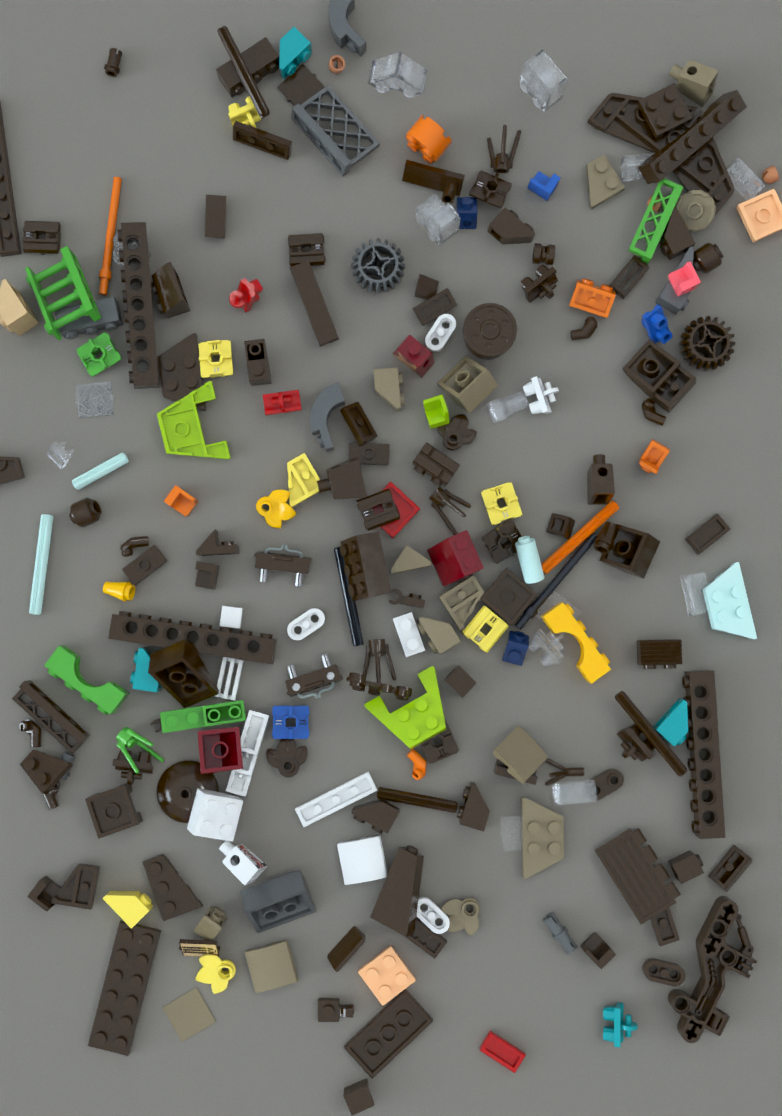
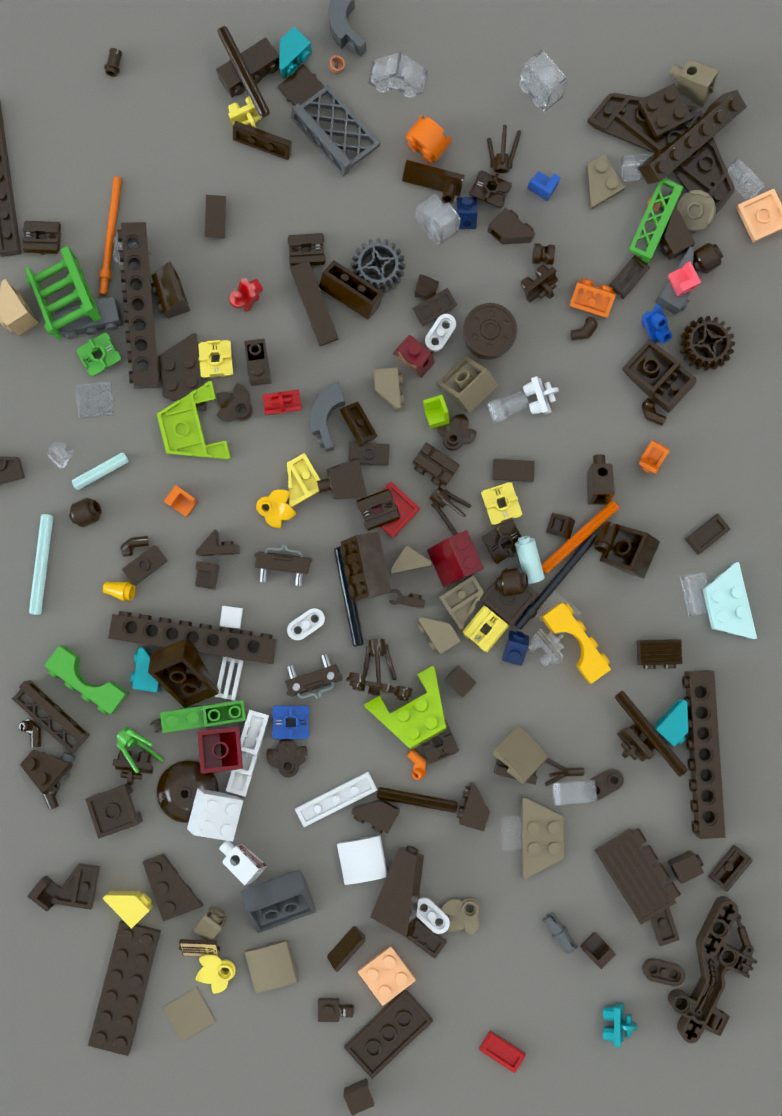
white plate [393,612,425,657] -> none
nougat hinge [762,165,779,184] -> none
none -> dark brown plate [217,383,253,422]
none -> dark brown brick [319,260,384,320]
none -> dark brown tile [493,459,535,482]
none -> dark brown head [497,567,528,596]

